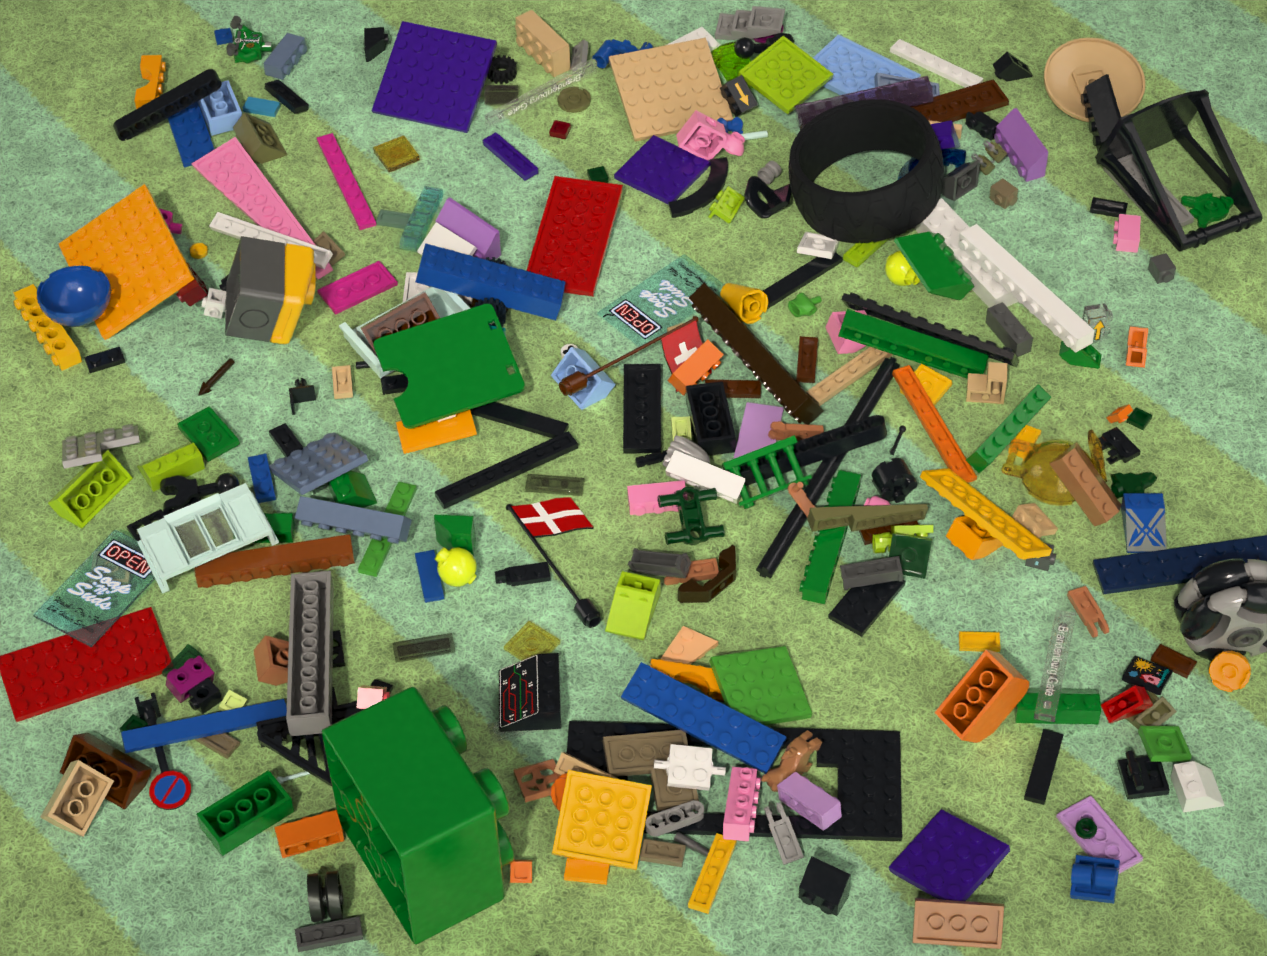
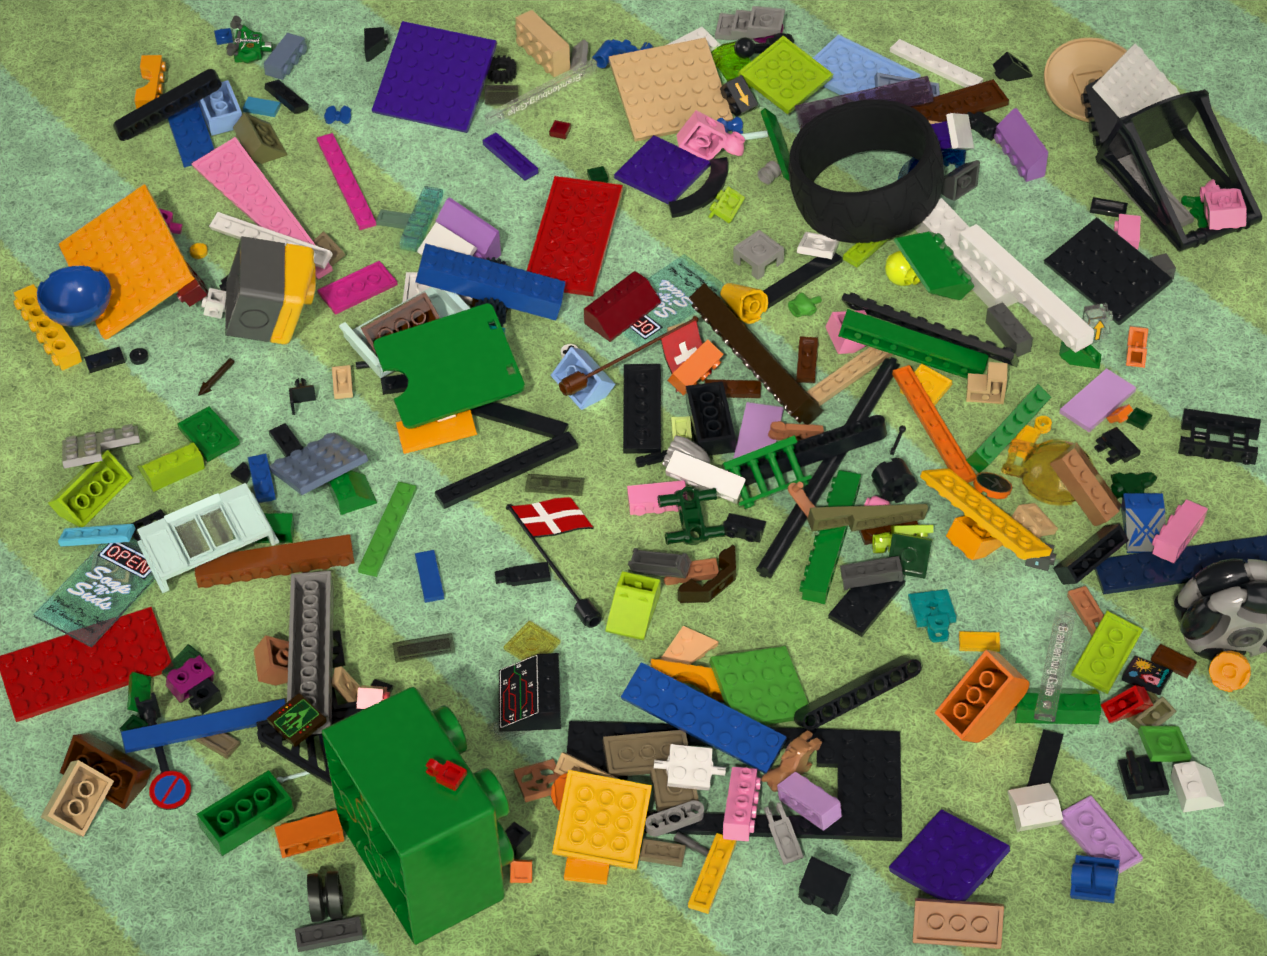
black piece [160,473,240,515] -> none
yellowish green plate [219,690,247,711] -> none
sand blue brick [295,496,412,544] -> none
clear yellow plate [373,135,420,172] -> none
green slope [434,515,476,556] -> none
neon yellow brick [434,547,477,587] -> none
olive tile [557,86,591,113] -> none
black piece [744,176,792,219] -> none
olive piece [971,140,1007,176] -> none
dark tan brick [989,178,1018,209] -> none
dark green plate [1075,818,1097,839] -> none
clear yellow slope [1088,429,1107,482] -> none
none -> medium azure tile [58,524,136,547]
none -> green plate [127,672,151,712]
none -> black tile [129,348,149,365]
none -> black tile [230,462,250,484]
none -> tile [267,693,327,748]
none -> blue piece [324,106,351,124]
none -> tan plate [331,666,360,703]
none -> red plate [426,758,467,791]
none -> black brick [505,821,532,860]
none -> dark red slope [584,271,661,342]
none -> black bracket [723,513,766,543]
none -> light grey panel [733,230,784,280]
none -> green tile [761,108,790,182]
none -> black beam [794,655,922,730]
none -> teal plate [908,589,956,643]
none -> white tile [946,113,974,150]
none -> tile [973,472,1012,499]
none -> white slope [1007,783,1063,832]
none -> yellow bush [1034,416,1052,434]
none -> black plate [1044,217,1173,325]
none -> black brick [1053,524,1129,585]
none -> lavender tile [1060,368,1136,432]
none -> lime tile [1071,611,1143,694]
none -> white plate [1092,43,1180,118]
none -> bright pink brick [1152,499,1208,563]
none -> black fence [1178,408,1261,465]
none -> bright pink brick [1200,179,1246,230]

